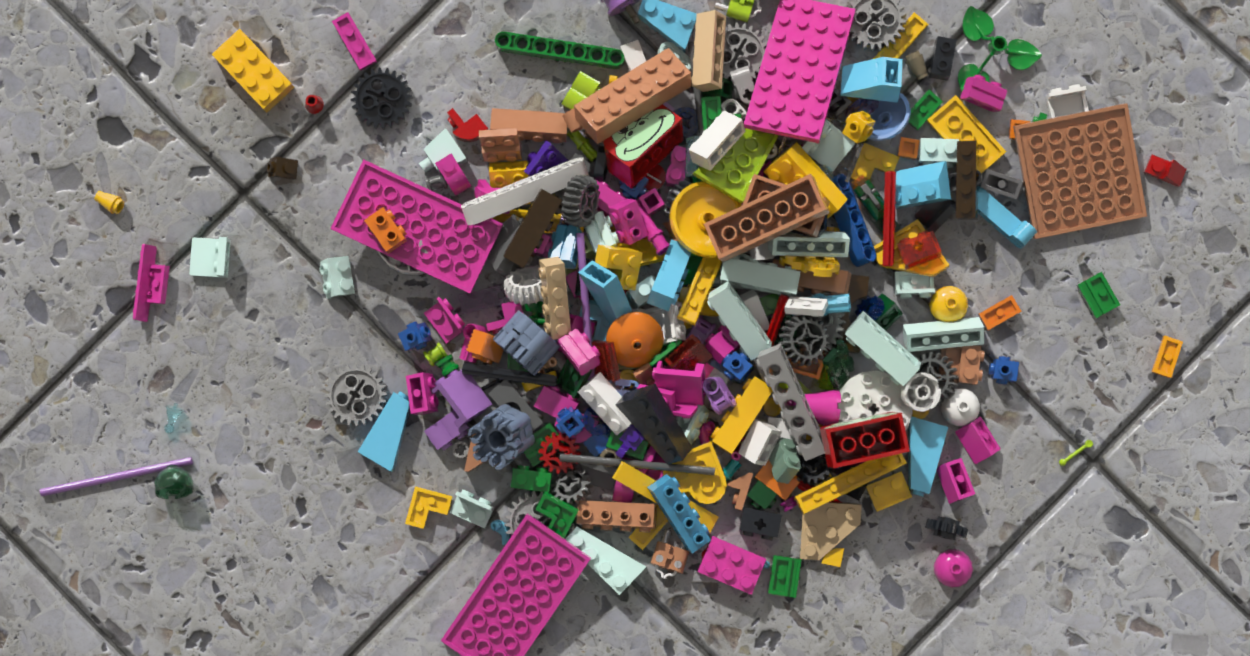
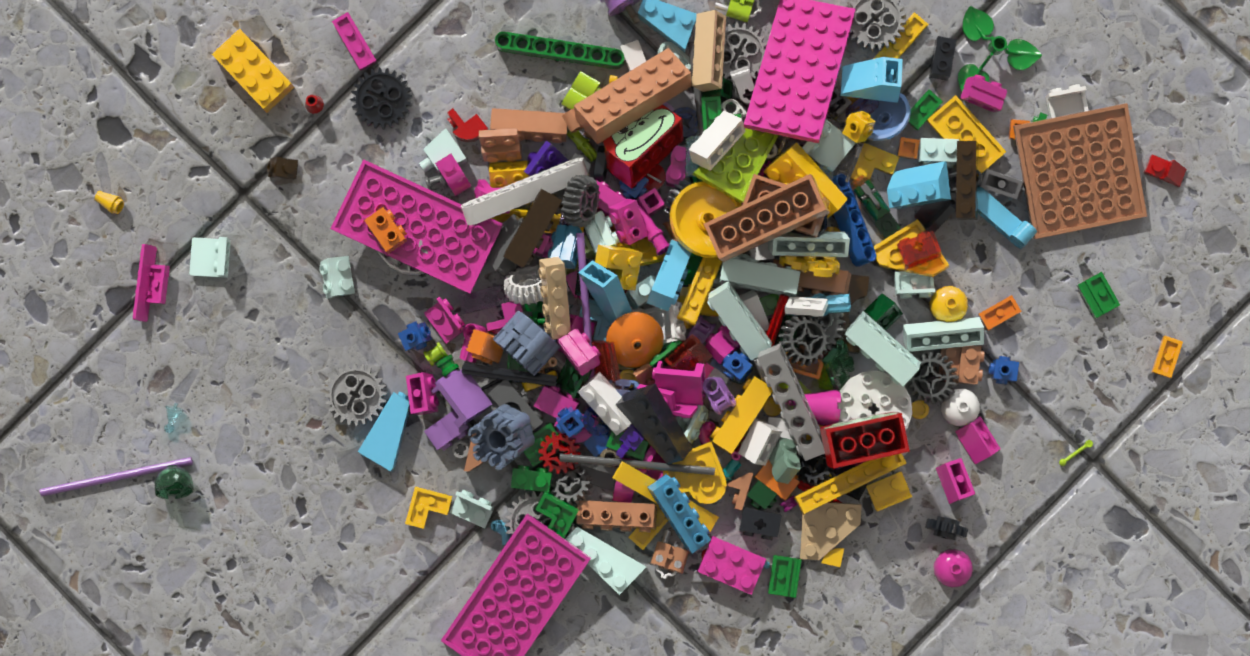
clear blue gear [855,295,884,320] -> none
red axle [882,171,897,267] -> none
white cylinder [901,372,941,412] -> none
dark tan cone [905,50,928,80] -> none
medium azure slope [908,416,948,497] -> none

